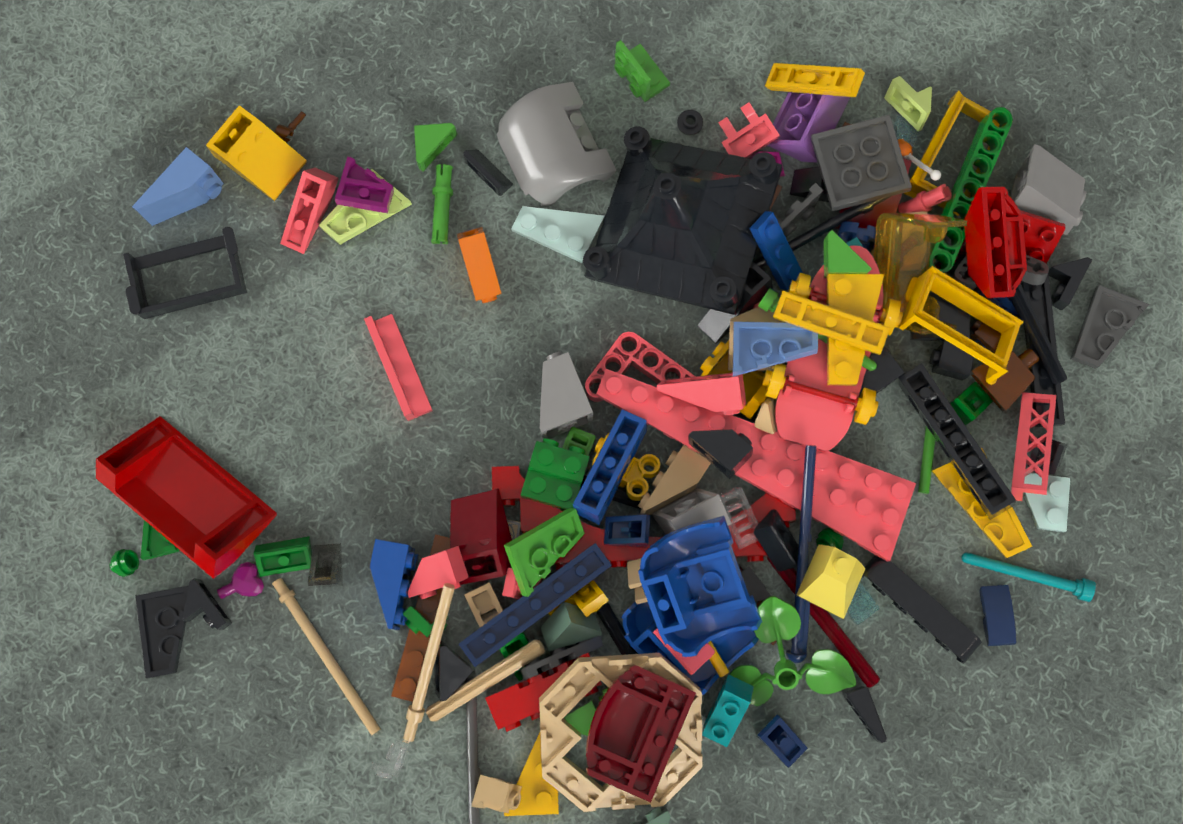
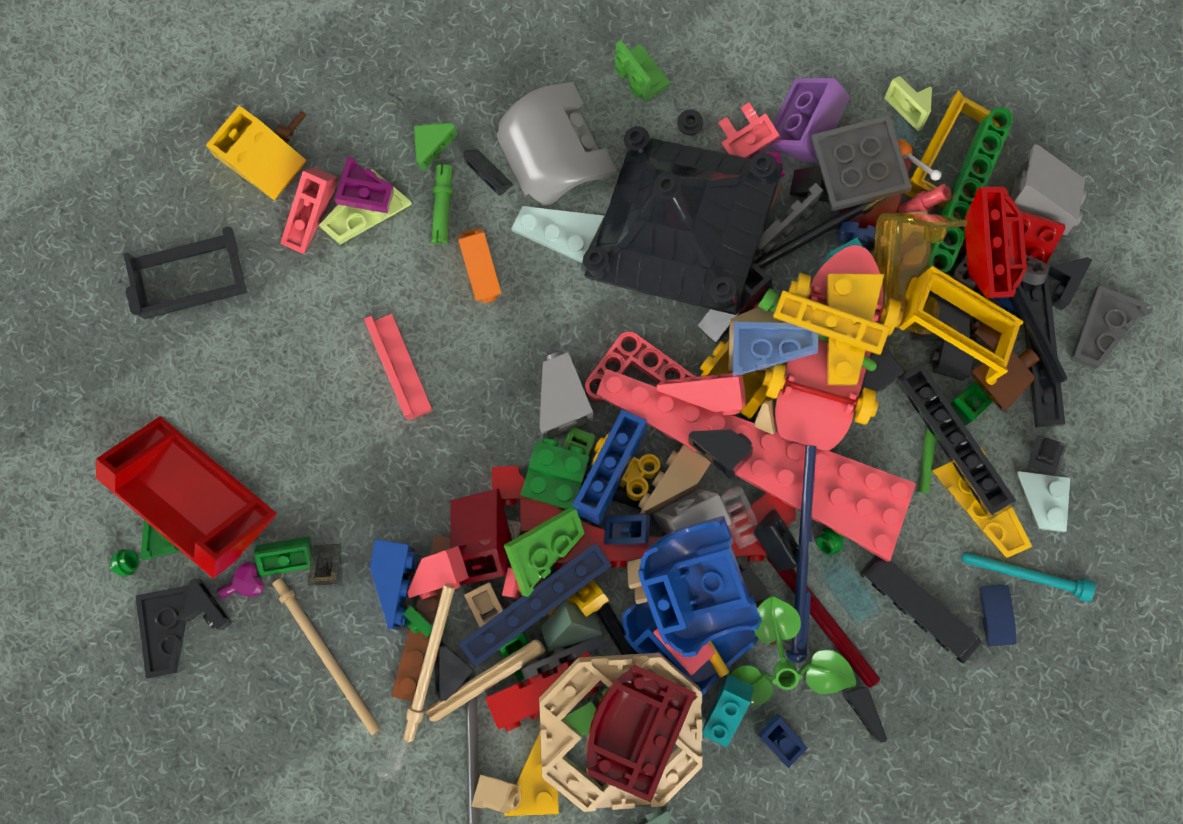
medium blue slope [132,147,224,226] -> none
blue plate [749,211,803,290] -> none
yellow plate [765,63,865,97] -> none
light yellow slope [797,545,866,619] -> none
bright green slope [824,230,872,278] -> none
coral fence [1011,392,1056,501] -> none

